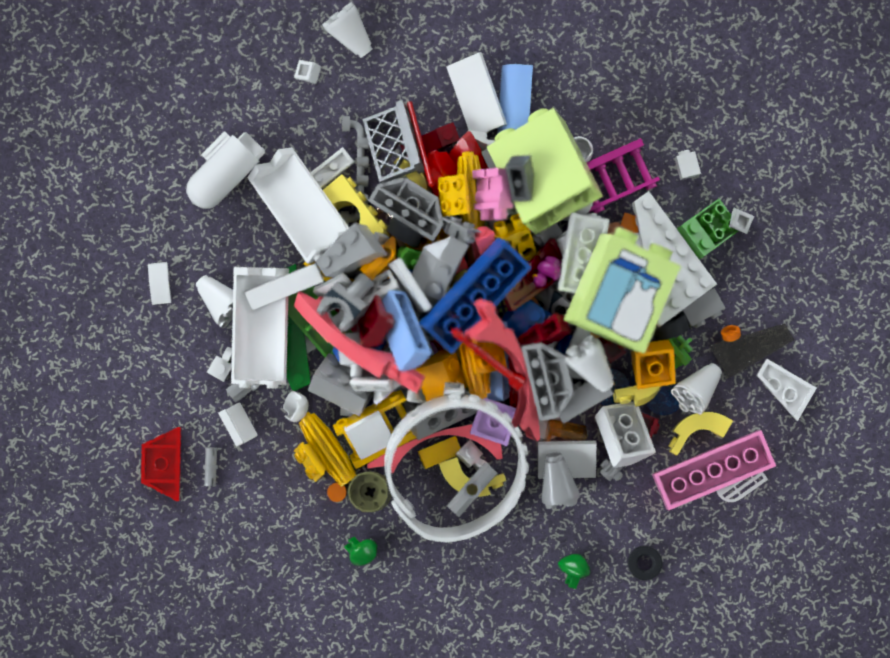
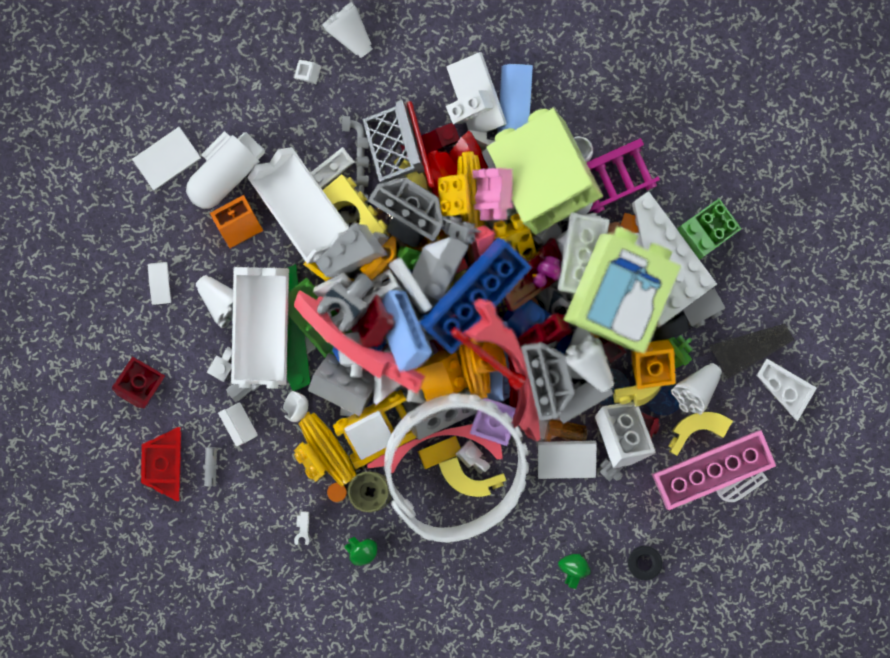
white tile [245,263,324,310] -> none
white slope [350,377,393,391] -> none
white slope [444,382,464,396] -> none
light grey piece [447,462,497,517] -> none
dark grey slope [505,155,534,202] -> none
light grey cone [541,452,580,509] -> none
white brick [675,150,701,180] -> none
orange tile [721,325,741,342] -> none
white slope [729,208,754,234] -> none
none -> dark red slope [112,356,165,409]
none -> white tile [132,127,201,191]
none -> orange slope [210,195,263,249]
none -> white plate [294,511,310,545]
none -> white brick [446,90,494,124]

